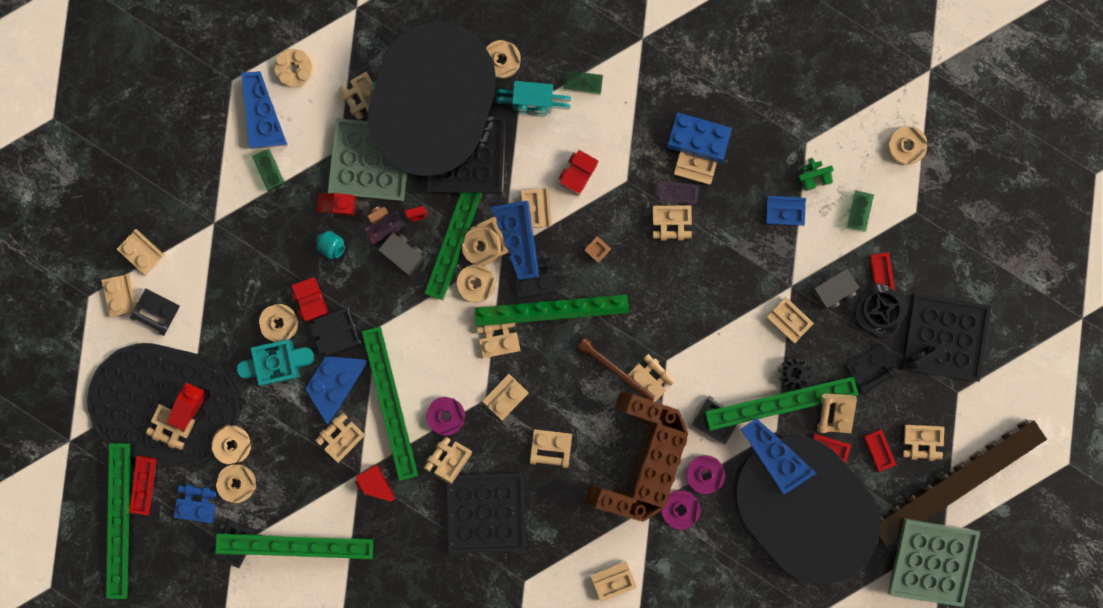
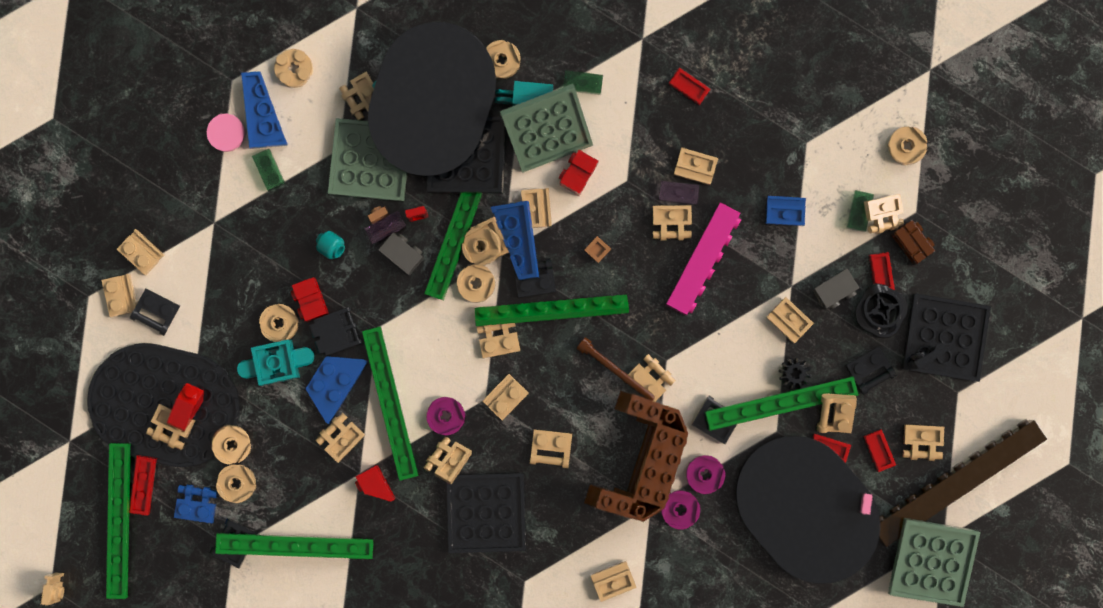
red slope [316,193,356,217] -> none
blue plate [667,112,732,163] -> none
blue wing [740,418,817,495] -> none
green hips [797,158,834,192] -> none
none -> tan plate [41,572,64,605]
none -> bright pink tile [207,114,246,152]
none -> sand green plate [500,84,593,173]
none -> dark pink brick [666,202,741,316]
none -> red tile [668,68,710,105]
none -> bright pink tile [860,493,872,514]
none -> tan plate [864,194,904,234]
none -> reddish brown brick [891,220,935,265]

